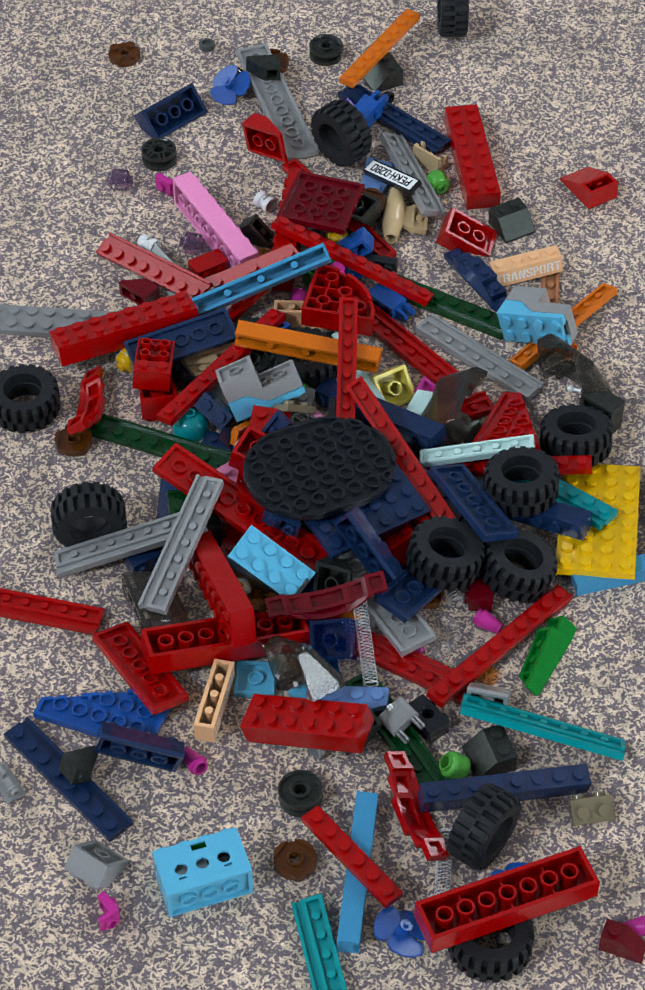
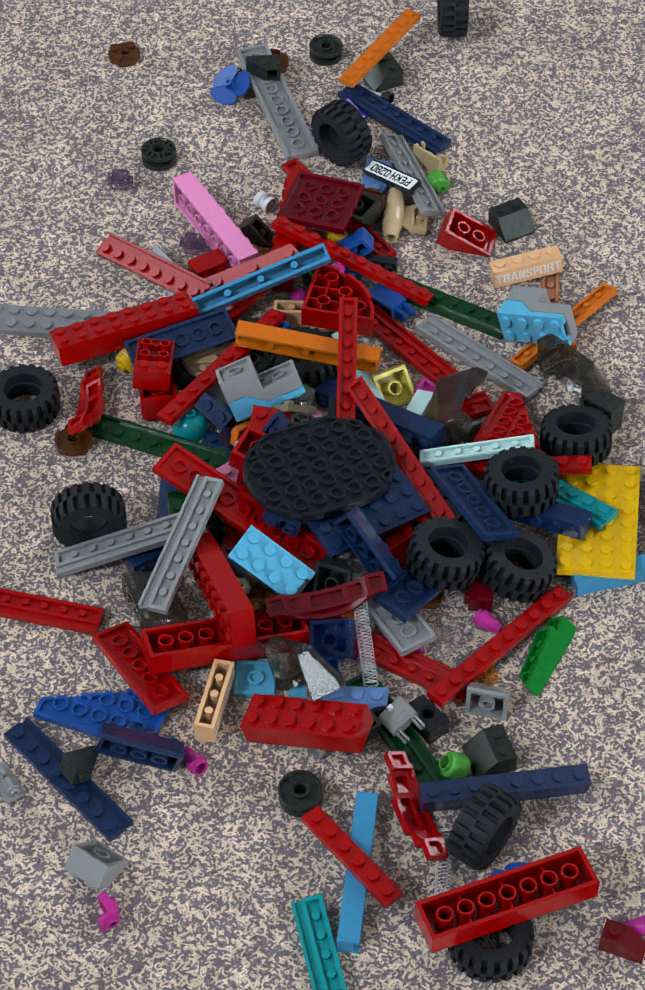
dark red slope [119,279,160,305] -> none
dark blue slope [133,83,208,138] -> none
white wheel [137,234,161,251] -> none
medium azure piece [152,827,253,918] -> none
dark pink bracket [155,172,179,197] -> none
dark grey tile [199,38,215,52] -> none
red slope [242,113,288,163] -> none
reddish brown plate [274,839,317,882] -> none
blue hinge [355,90,389,128] -> none
blue piece [374,906,426,958] -> none
red brick [444,104,501,210] -> none
dark blue piece [444,248,507,312] -> none
teal plate [460,693,625,761] -> none
red slope [560,167,619,209] -> none
dark tan bracket [567,791,616,826] -> none

